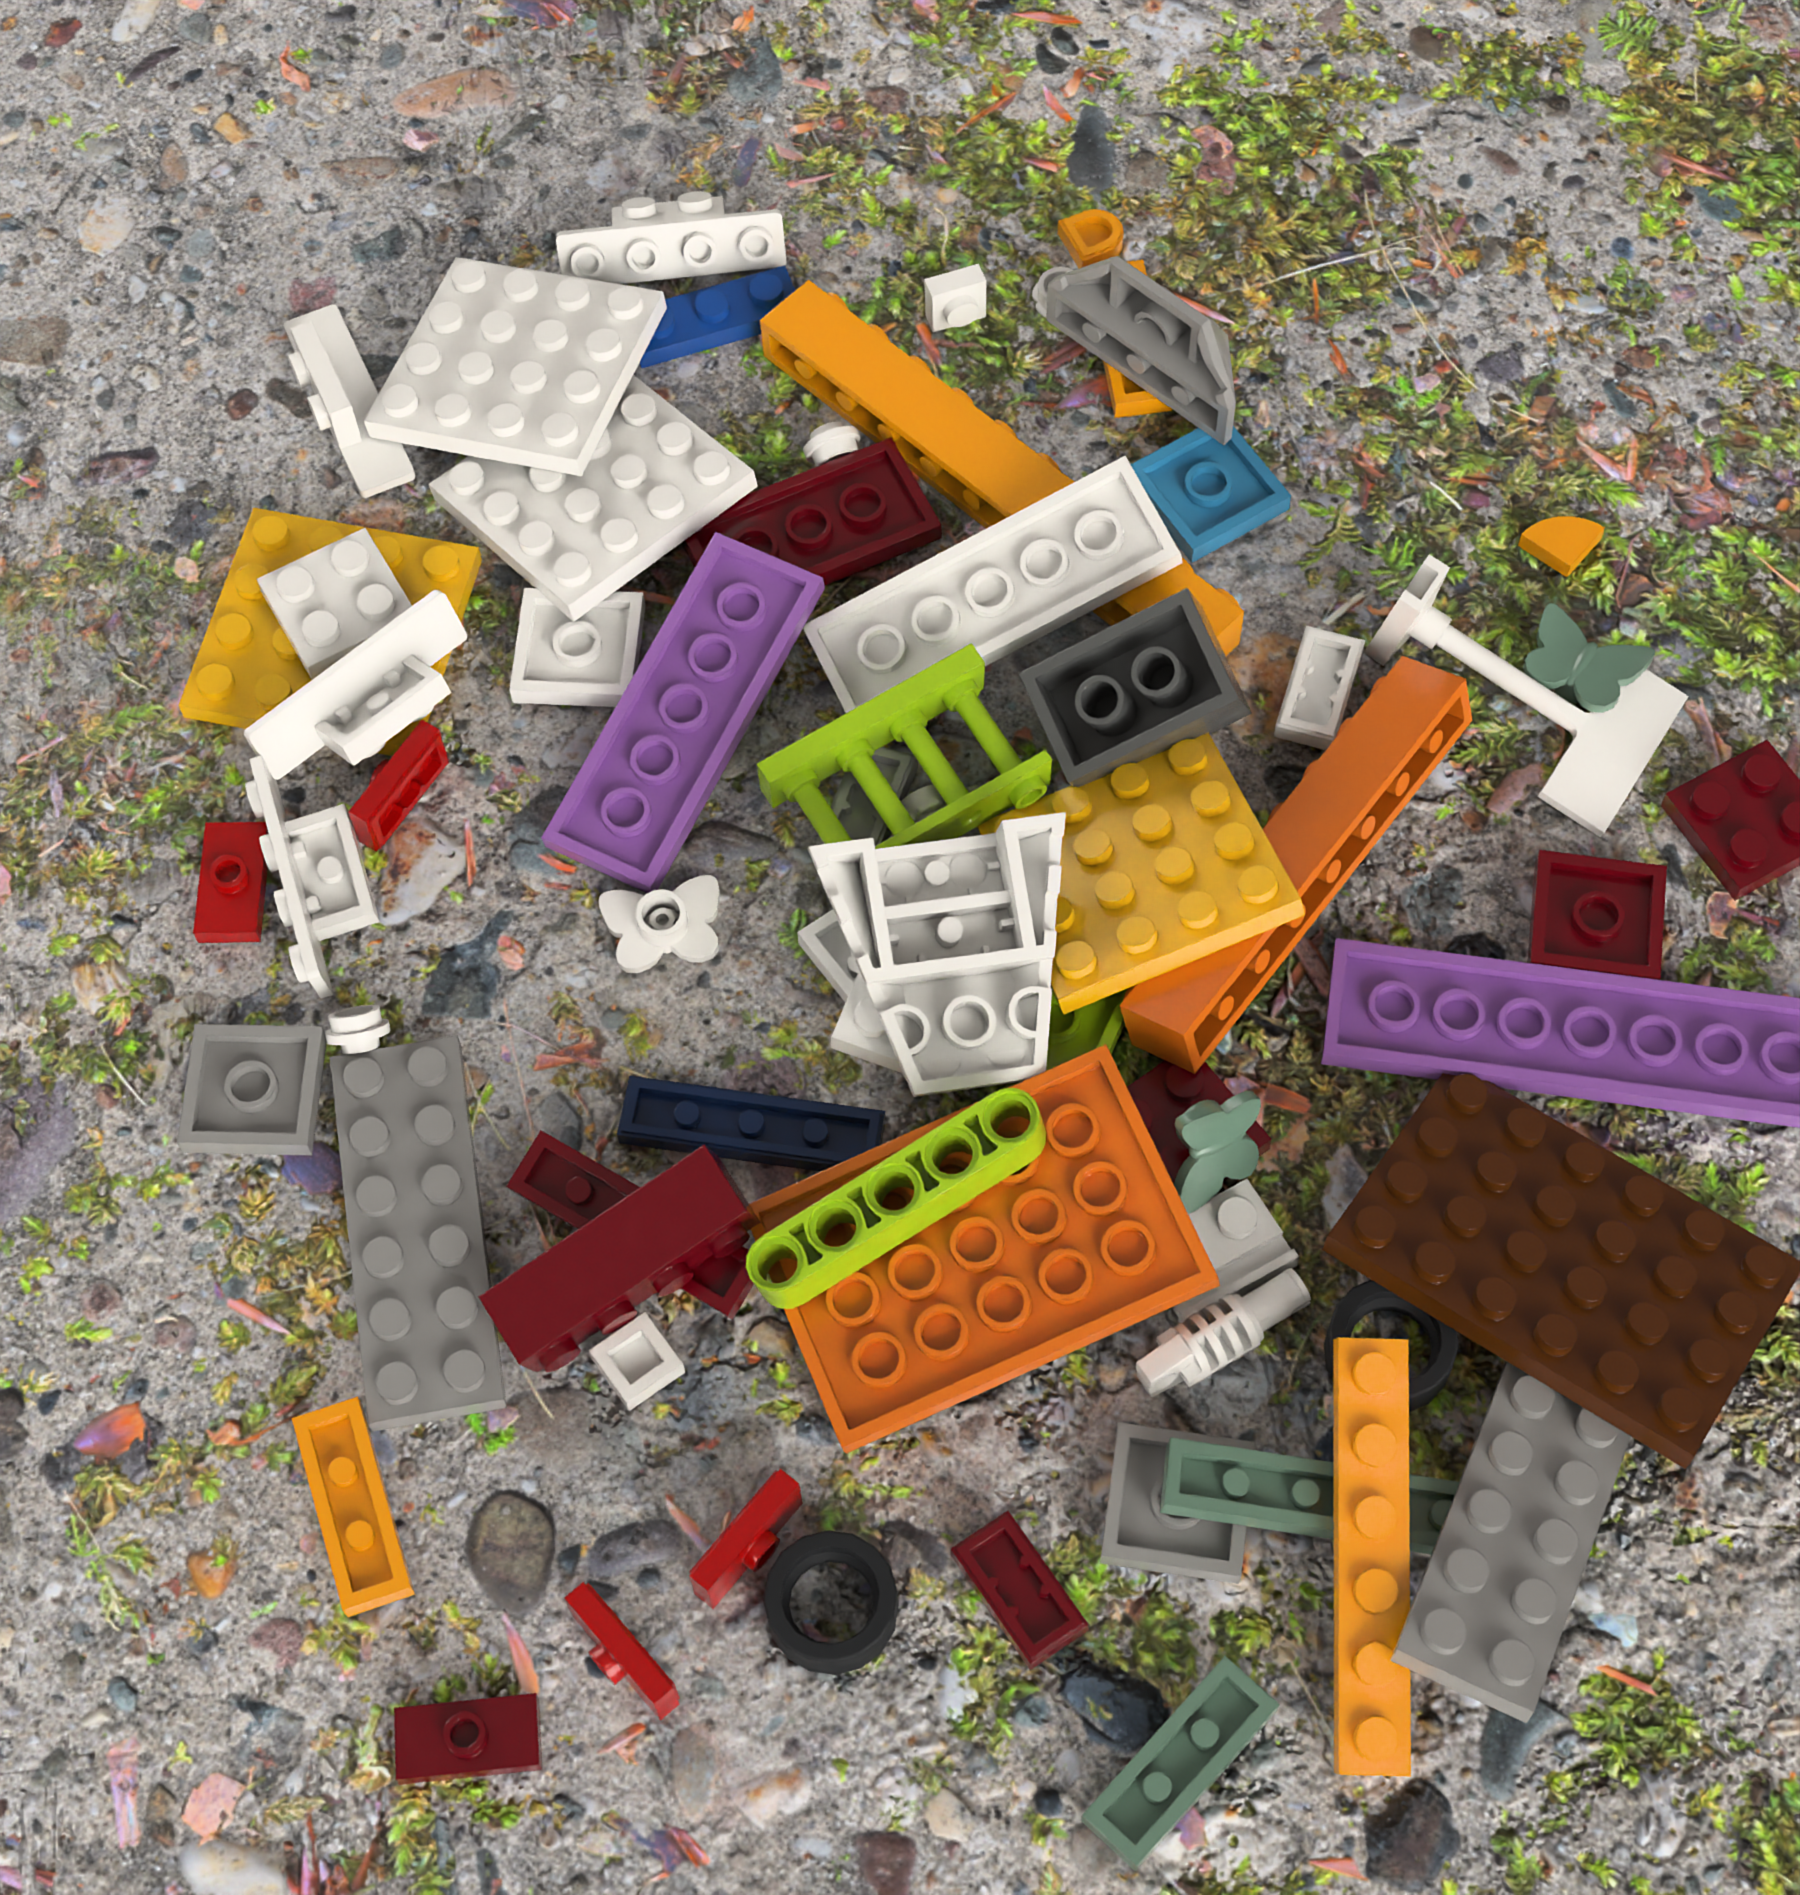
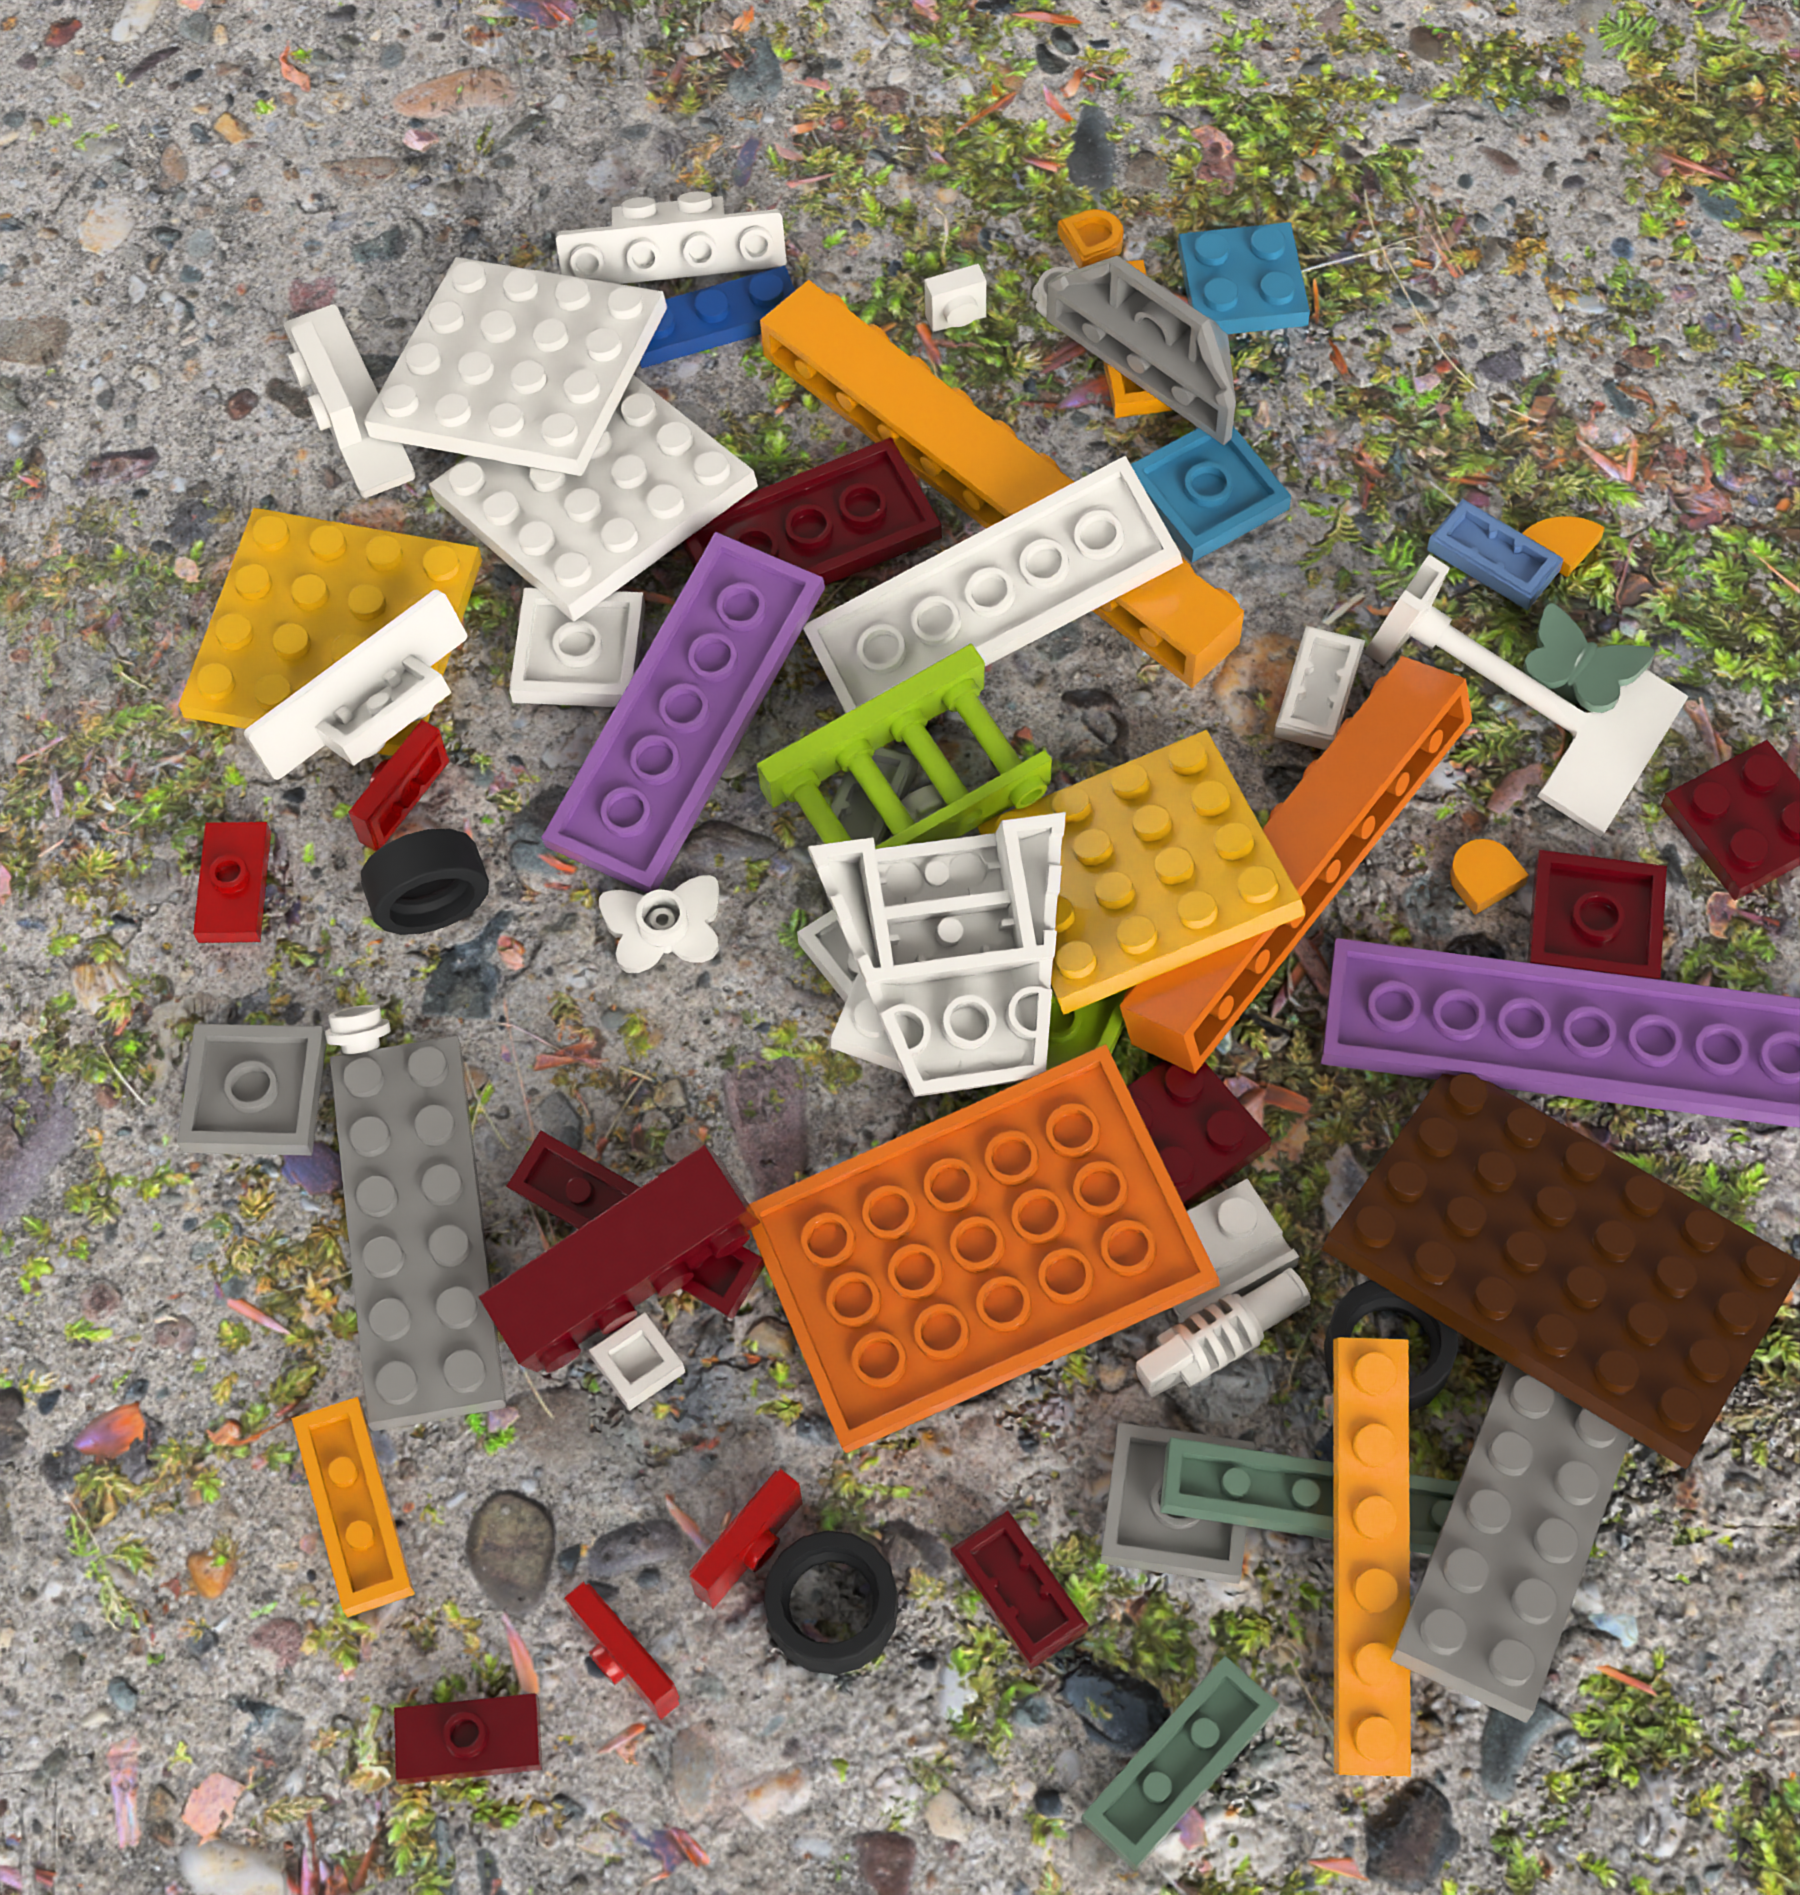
white bracket [245,755,380,999] -> none
white plate [257,528,412,680] -> none
dark blue tile [617,1076,886,1172] -> none
lime beam [746,1088,1046,1309] -> none
white plate [803,421,861,467] -> none
dark grey brick [1019,588,1252,787] -> none
sand green animal [1174,1090,1261,1213] -> none
none -> black tyre [361,828,489,935]
none -> dark azure plate [1178,222,1310,334]
none -> medium blue plate [1427,499,1564,611]
none -> light orange tile [1450,839,1529,915]

